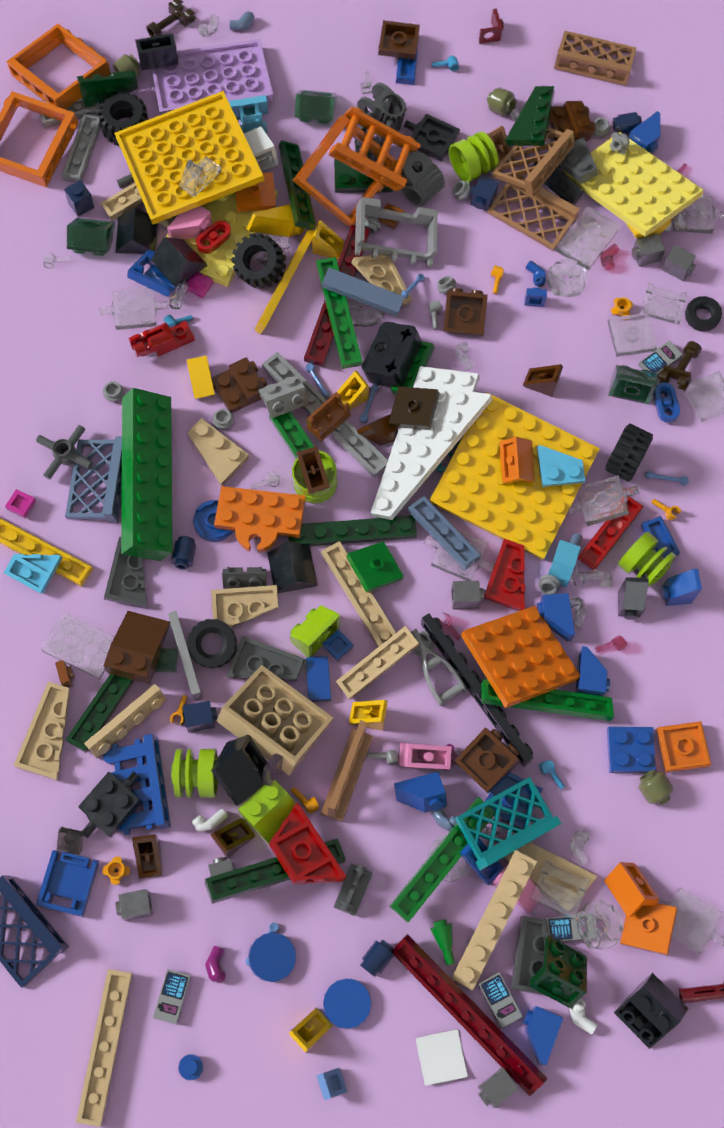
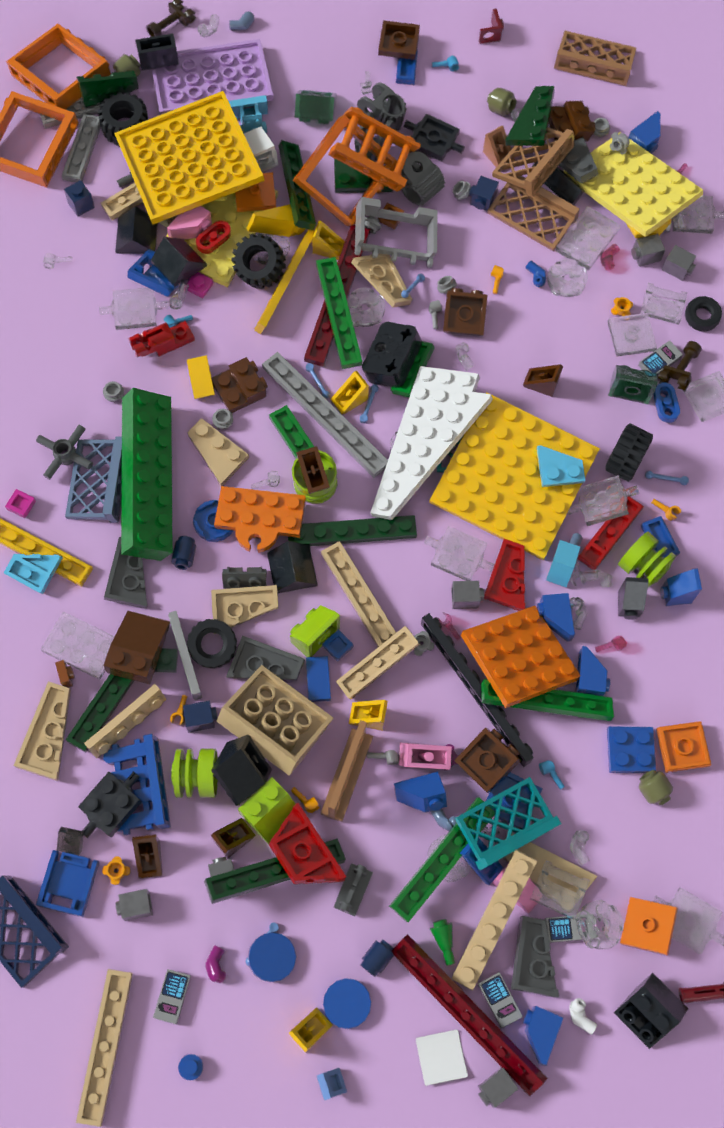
clear green slope [67,218,116,256] -> none
clear slope [179,156,222,197] -> none
white arm [192,809,228,832] -> none
light grey bracket [259,376,309,418] -> none
tile [263,753,283,786] -> none
dark orange hinge [307,392,351,442] -> none
sand blue tile [321,268,404,316] -> none
green plate [346,541,404,593] -> none
reddish brown slope [357,414,396,446] -> none
dark brown plate [389,386,439,430] -> none
sand blue tile [407,496,481,571] -> none
light grey piece [411,629,467,706] -> none
lime wheel [449,131,499,183] -> none
orange panel [500,437,535,484] -> none
blue plate [524,287,547,307] -> none
dark green bracket [530,936,587,1008] -> none
light grey plate [539,575,561,595] -> none
orange panel [604,862,660,917] -> none
dark blue brick [613,112,642,134] -> none

